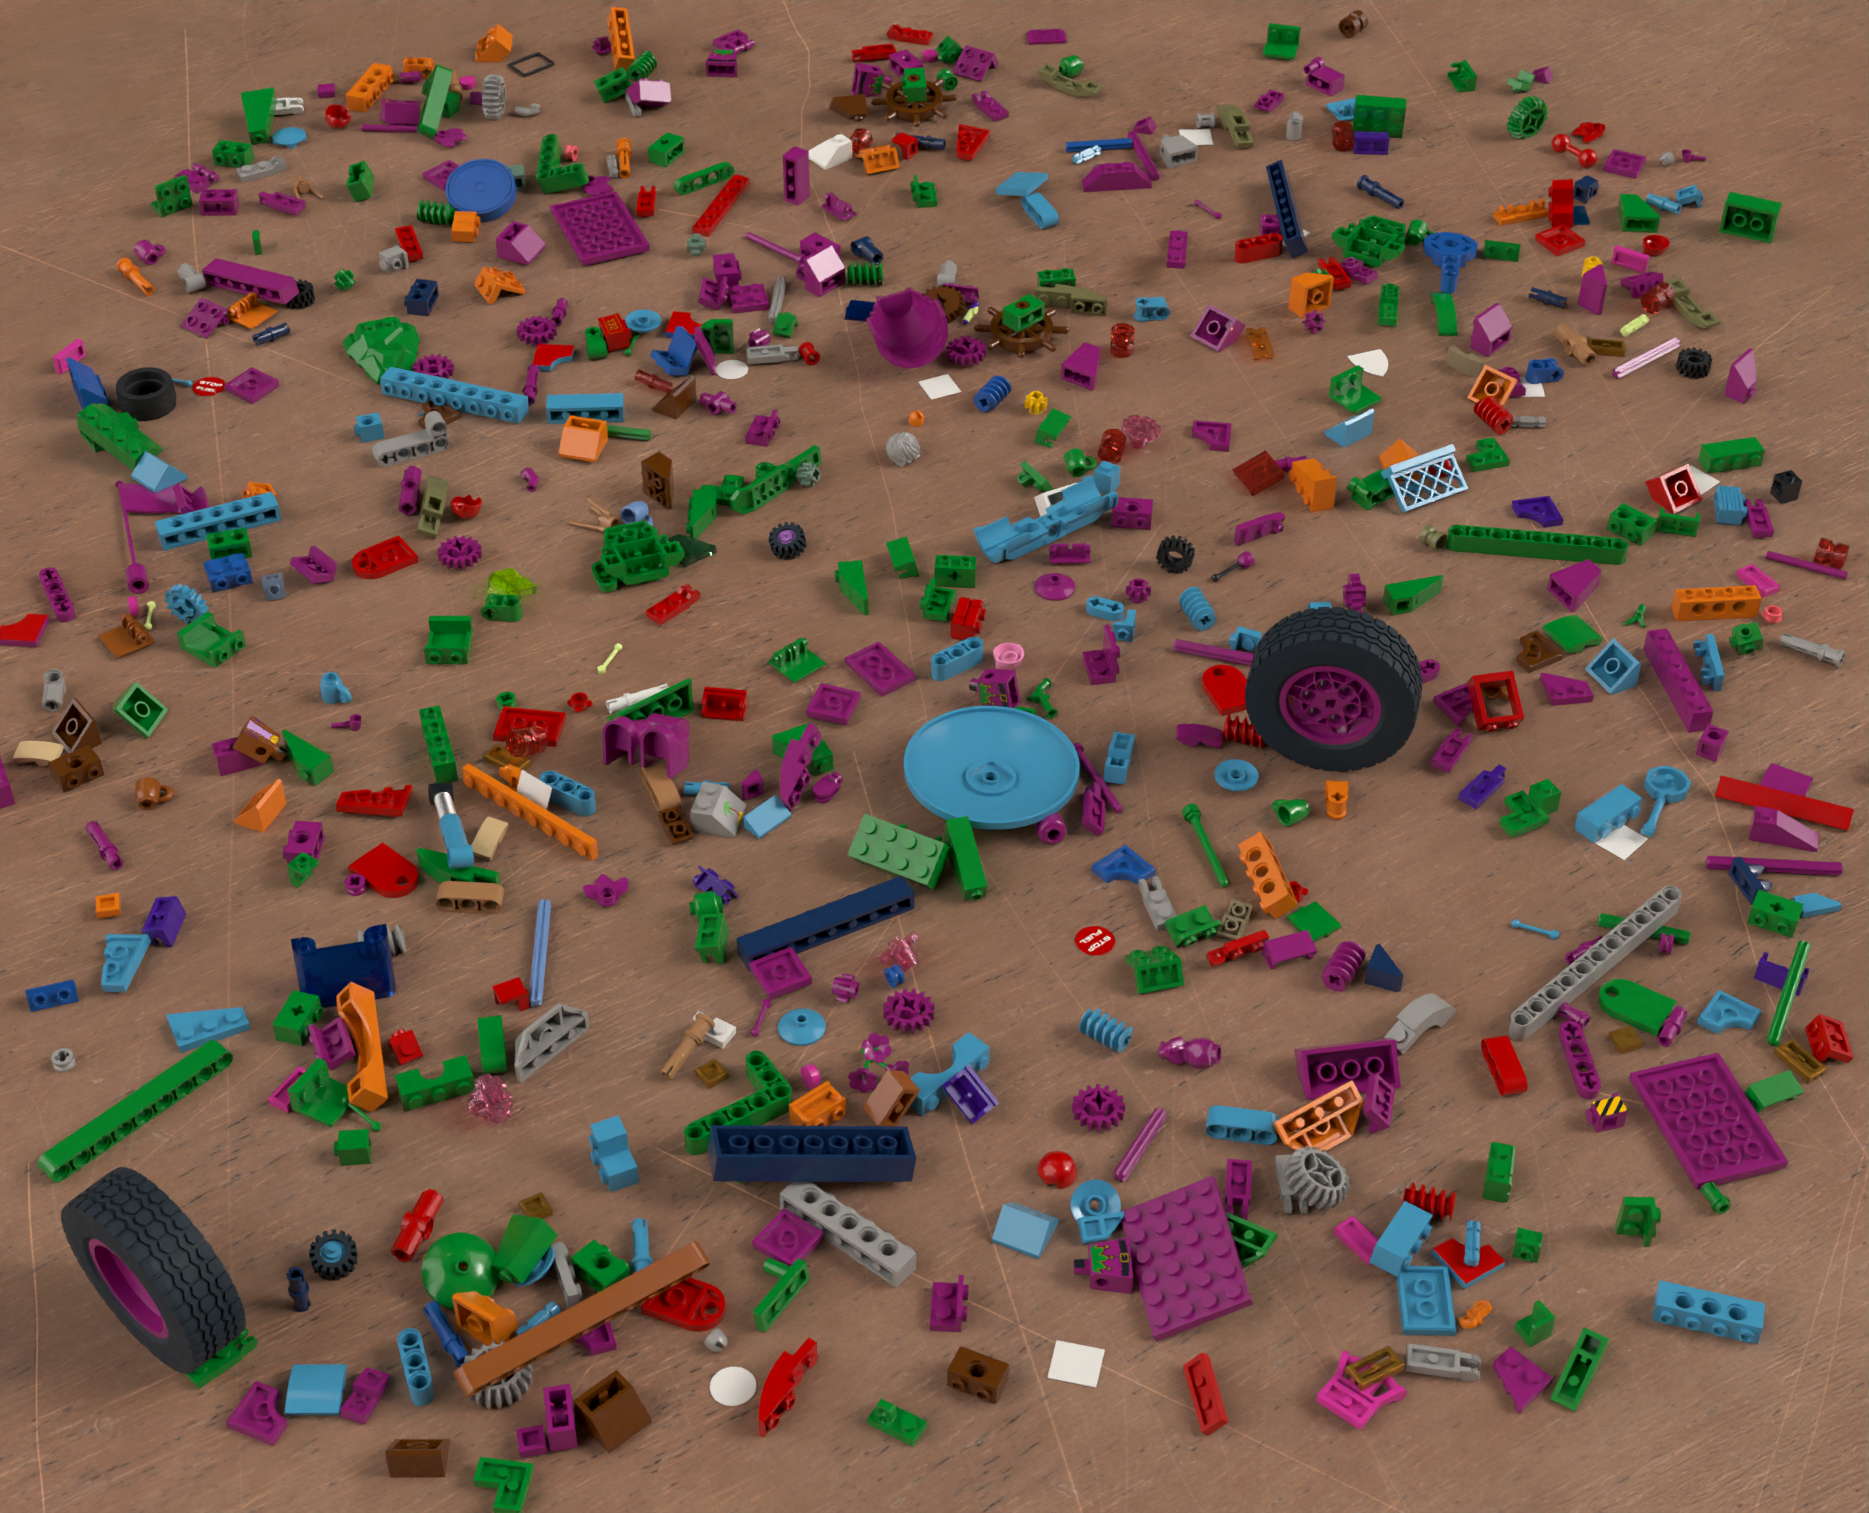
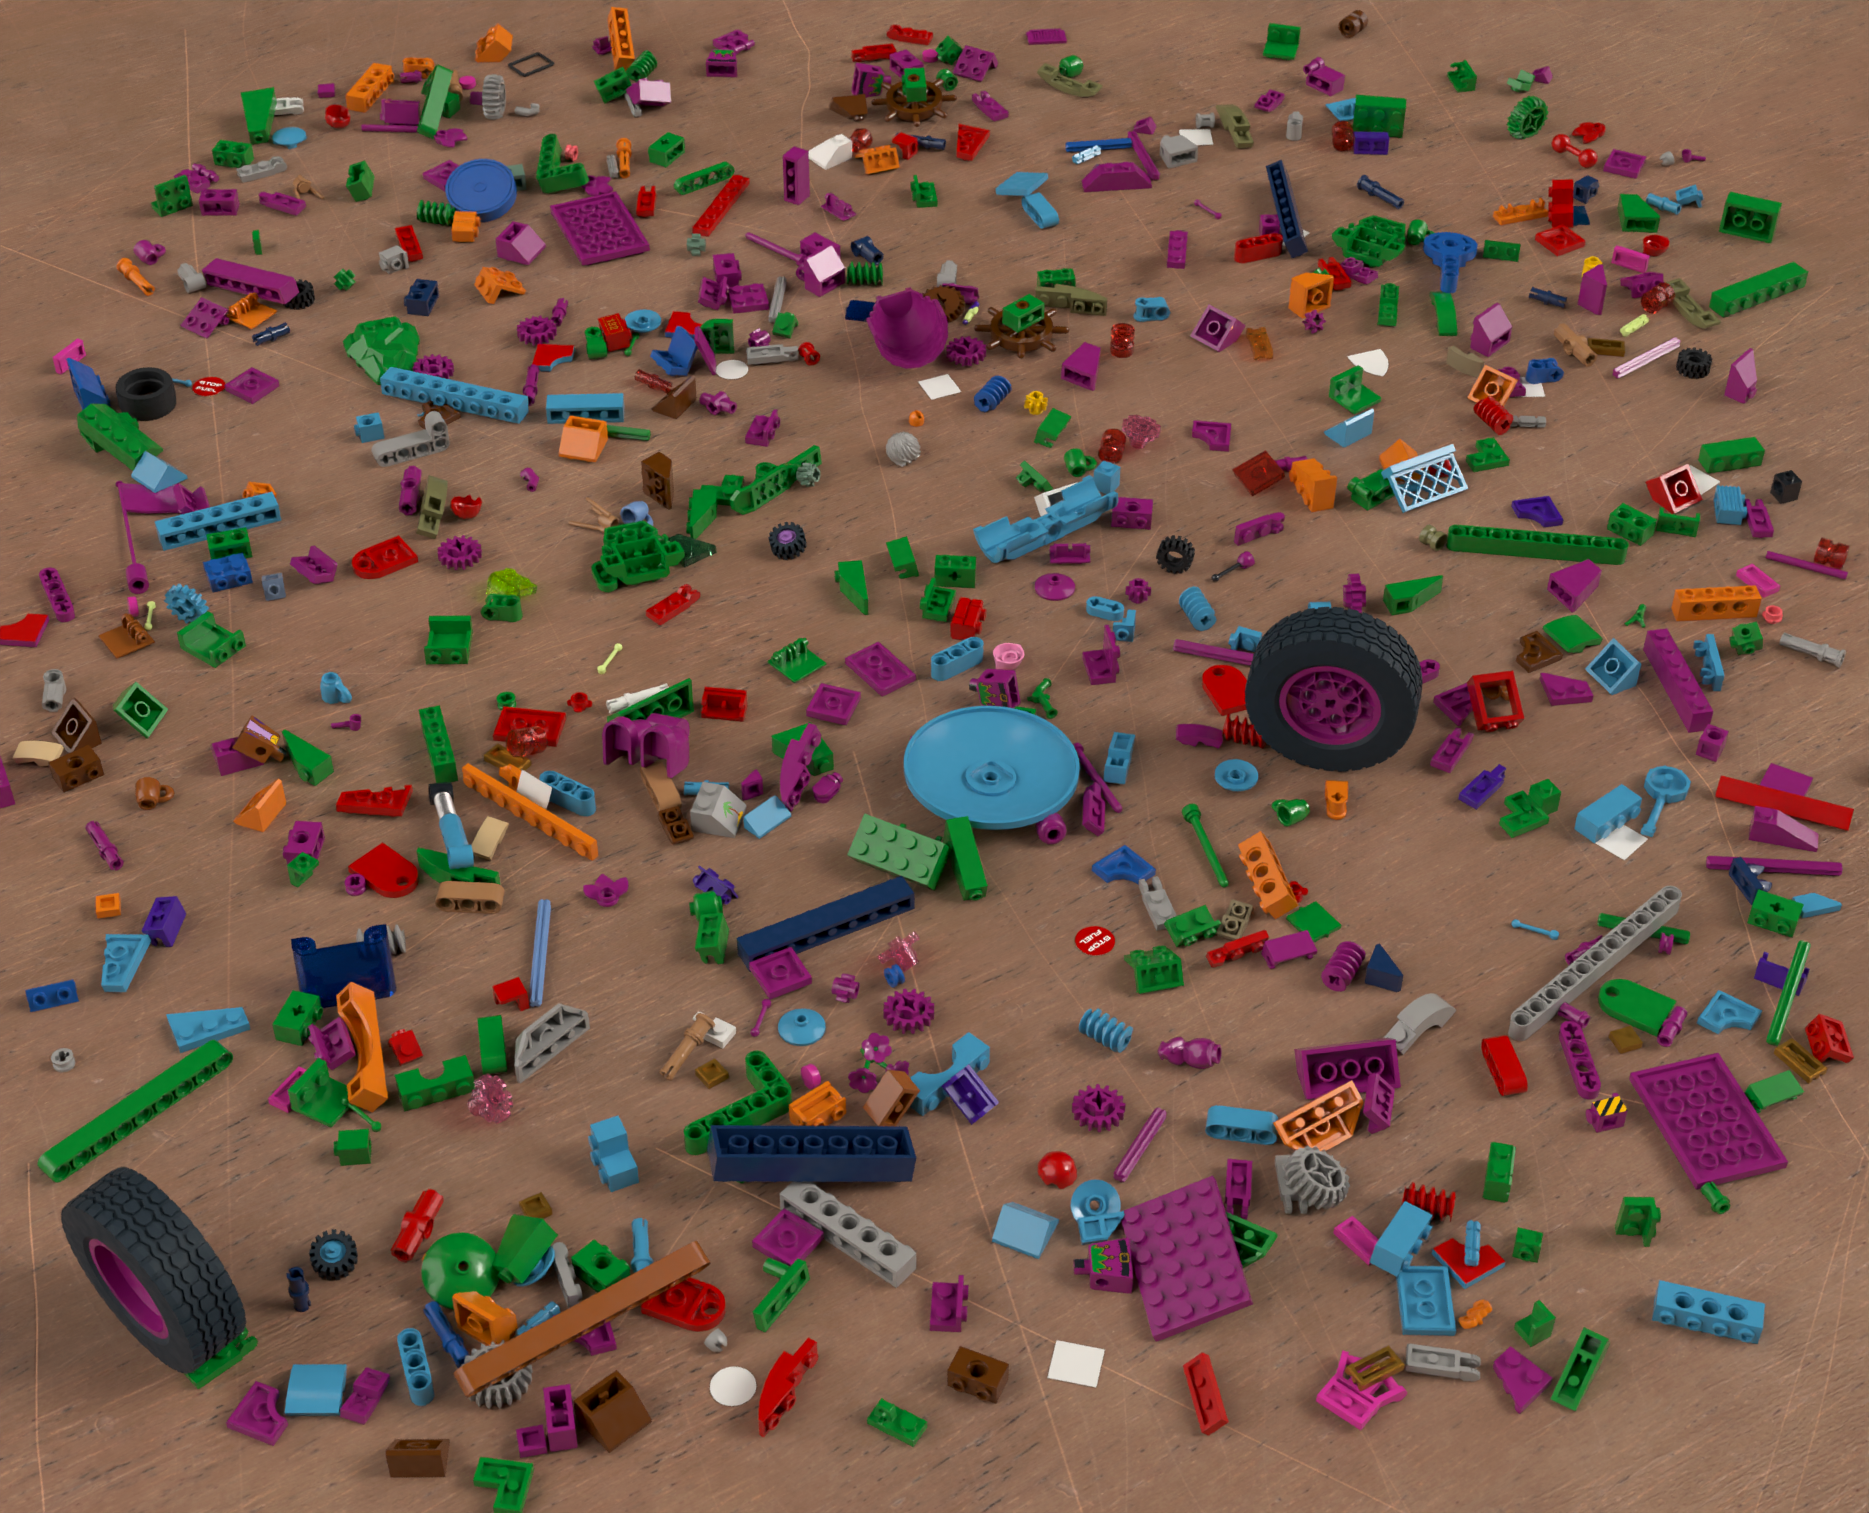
none -> green brick [1709,261,1808,318]

